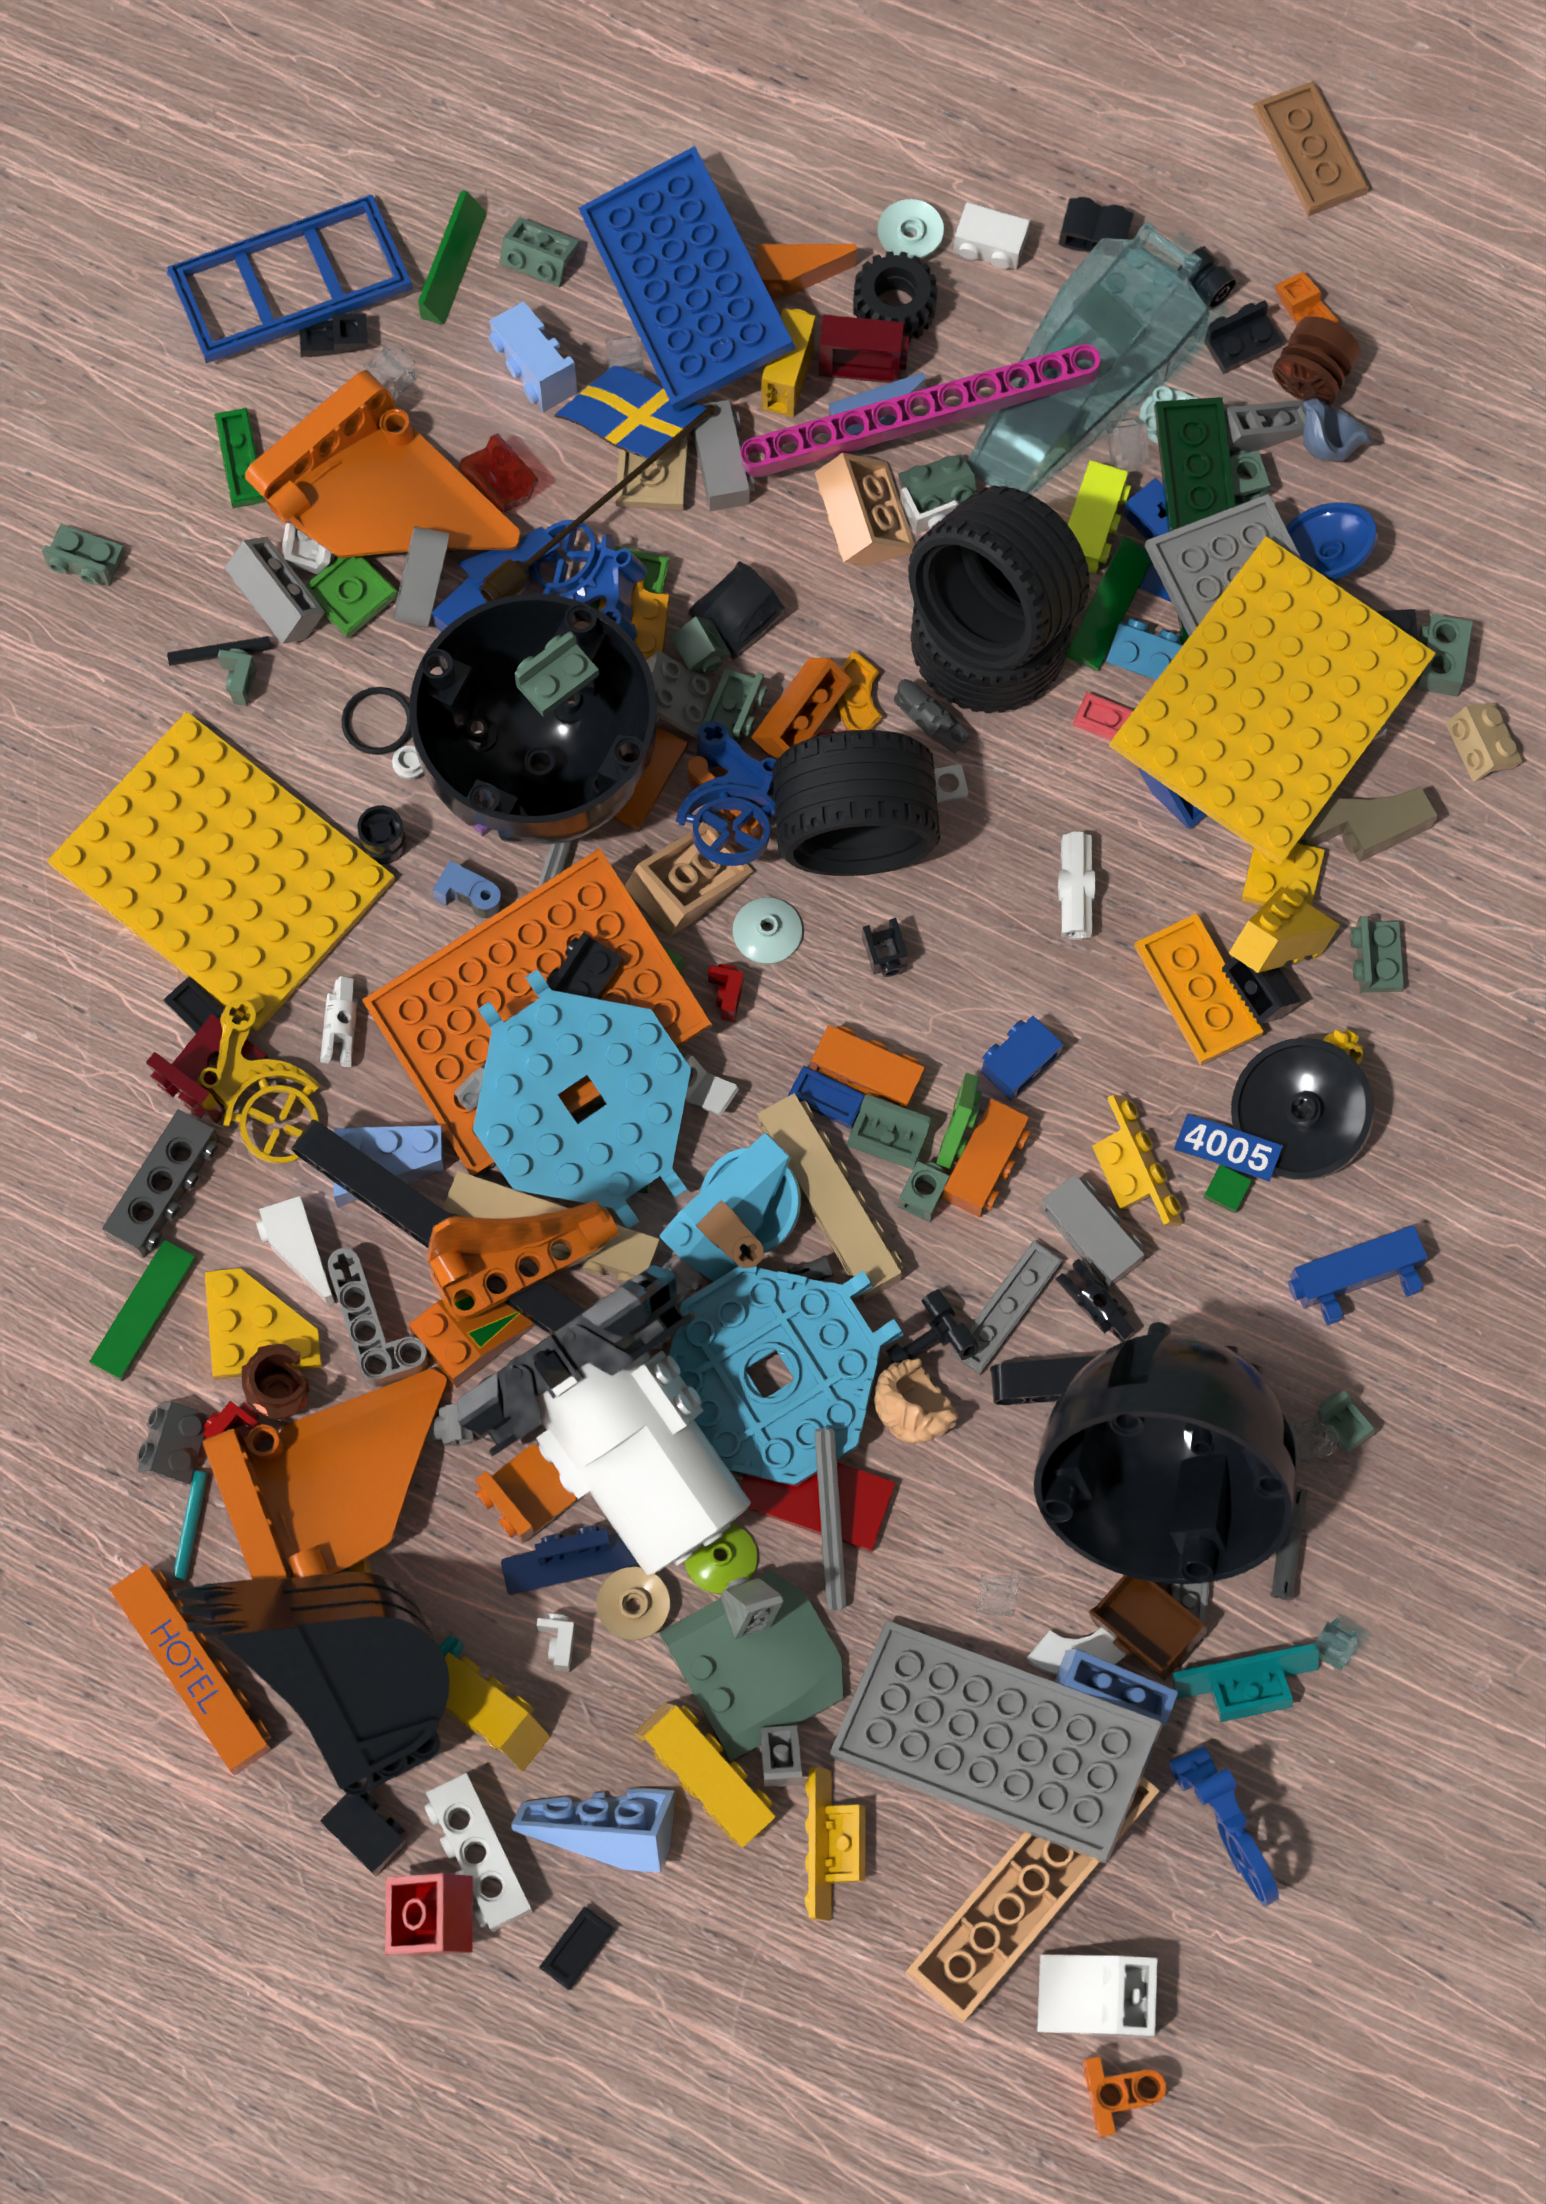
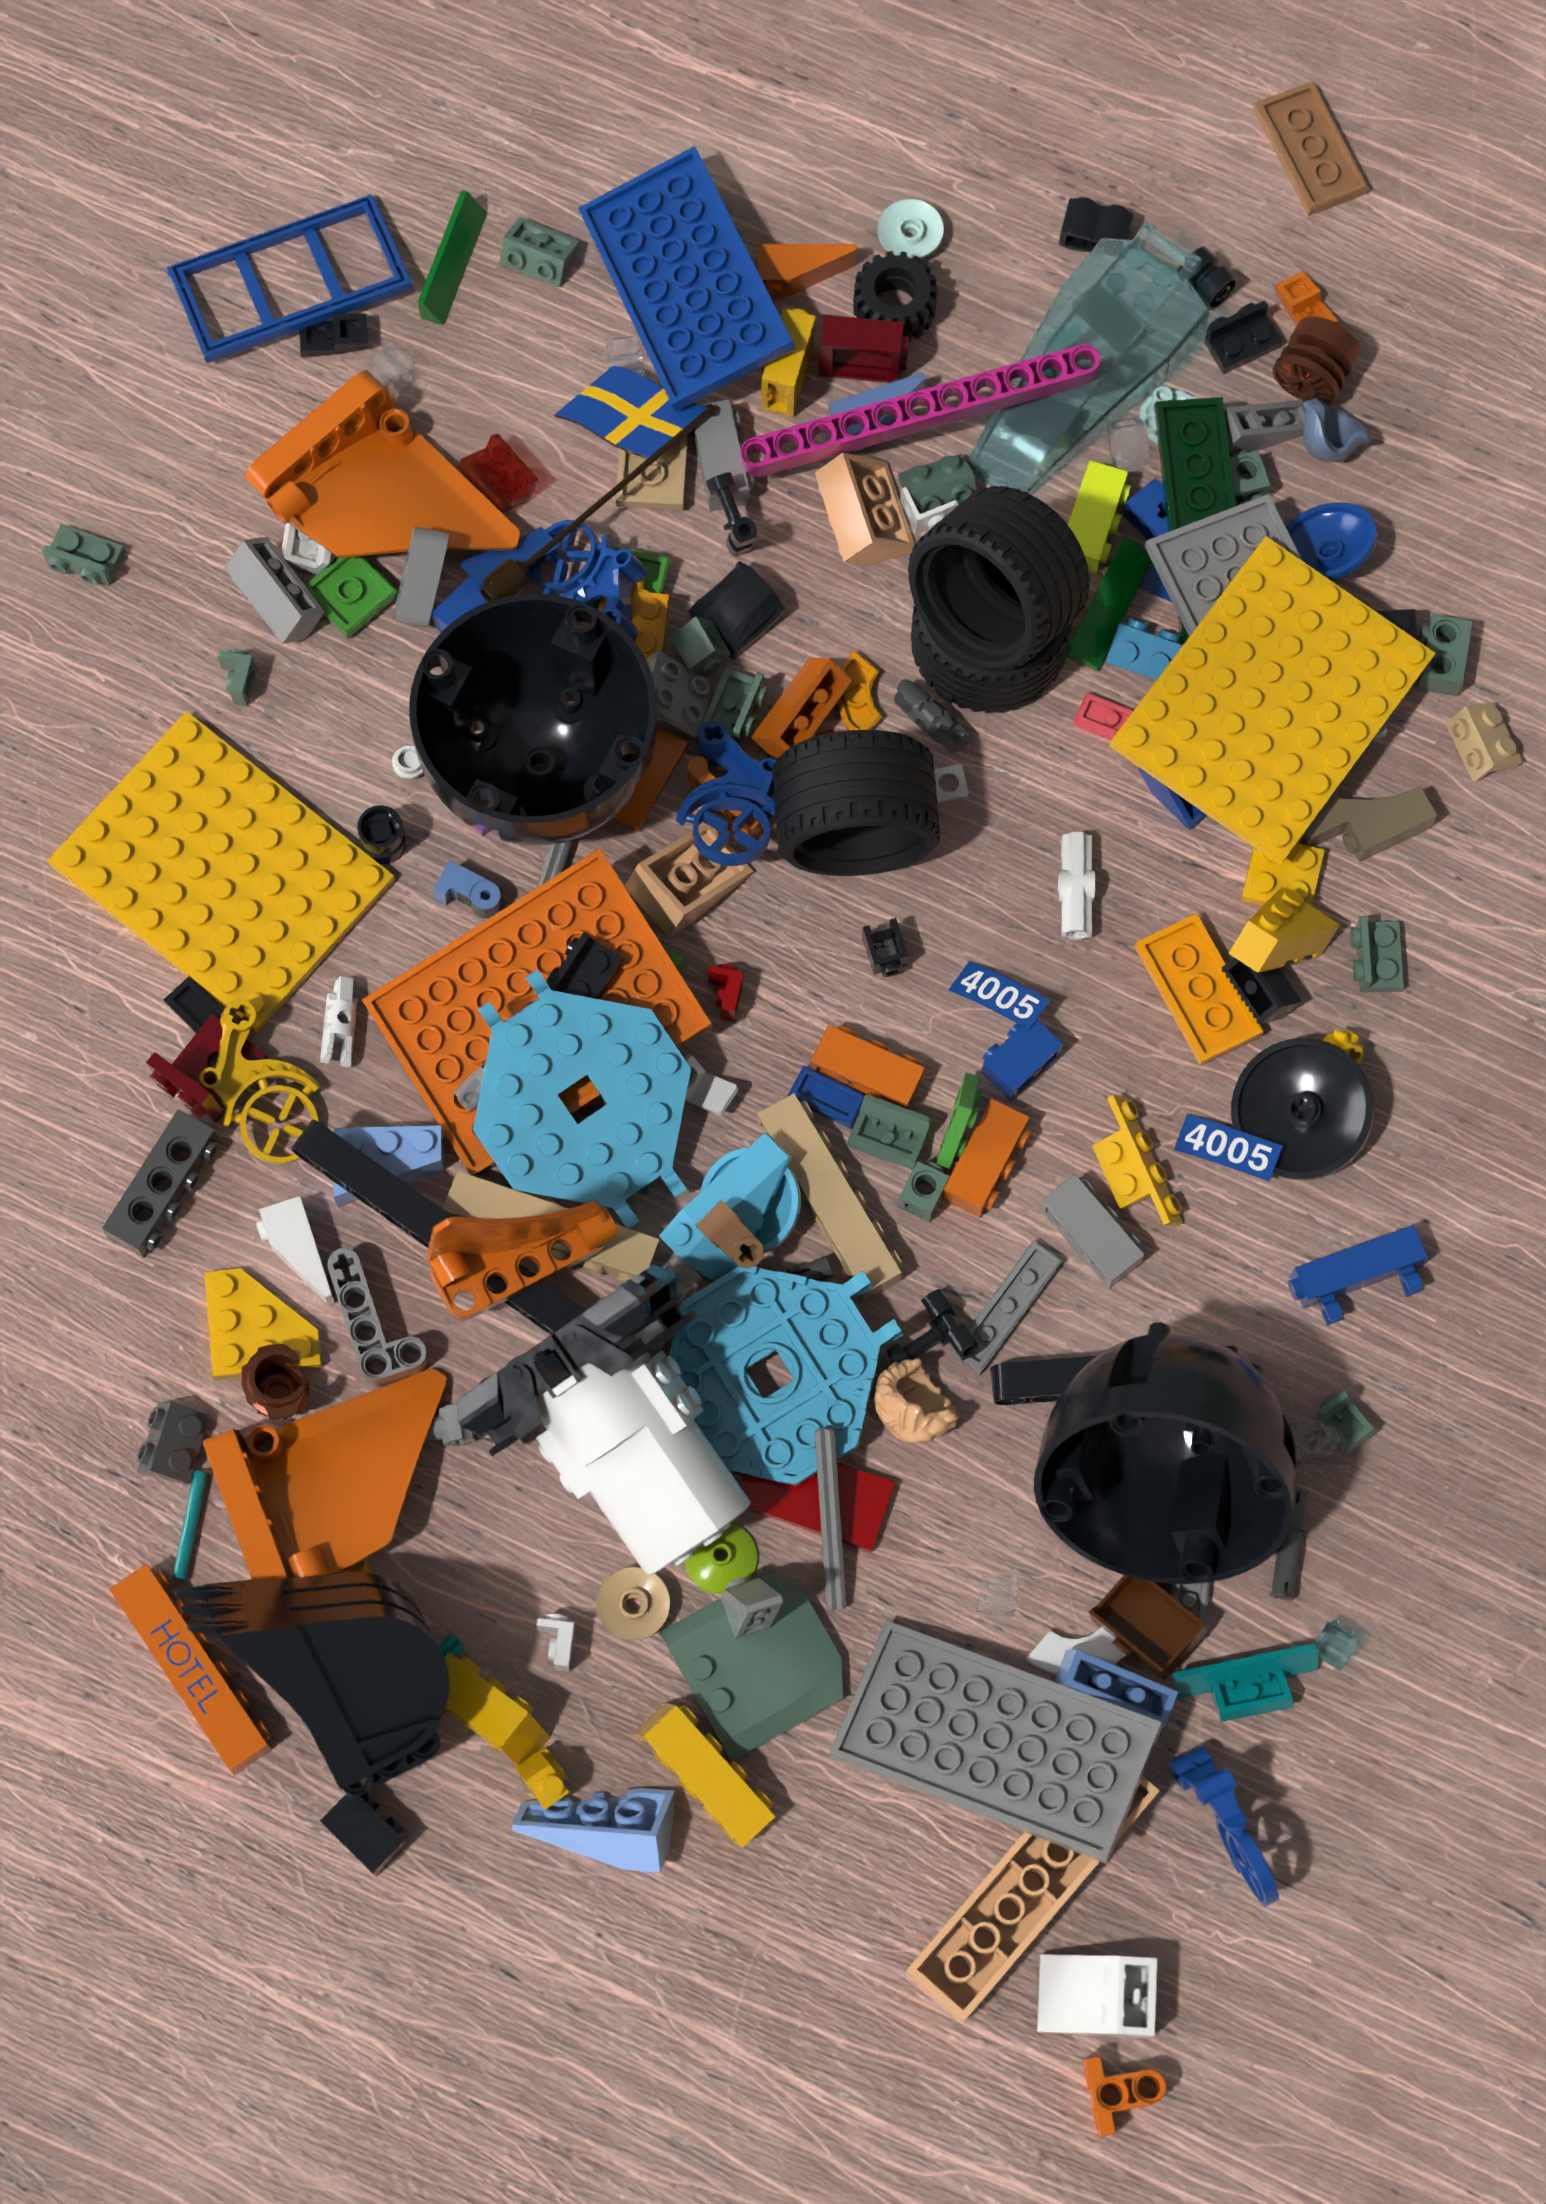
green tile [89,1239,196,1381] -> none
black bar [167,636,271,666] -> none
red bracket [202,1400,260,1439] -> none
green tile [214,408,266,509] -> none
black tyre [341,687,411,755] -> none
red brick [385,1873,473,1956] -> none
orange slope [408,1293,535,1389] -> none
white brick [423,1773,533,1933] -> none
orange bracket [475,1445,577,1544] -> none
light blue wedge [488,301,577,412] -> none
dark blue bracket [501,1525,640,1595] -> none
sand green bracket [515,631,599,717] -> none
black tile [539,1906,615,1991] -> none
light aqua dish [733,898,802,965] -> none
light grey slope [760,1725,802,1787] -> none
yellow bracket [805,1767,865,1921] -> none
white brick [953,202,1030,270] -> none
black hinge [1055,1259,1135,1343] -> none
green tile [1203,1164,1252,1214] -> none
none -> yellow brick [515,1746,569,1810]
none -> black bar [706,472,757,557]
none -> blue sticker [948,961,1050,1029]

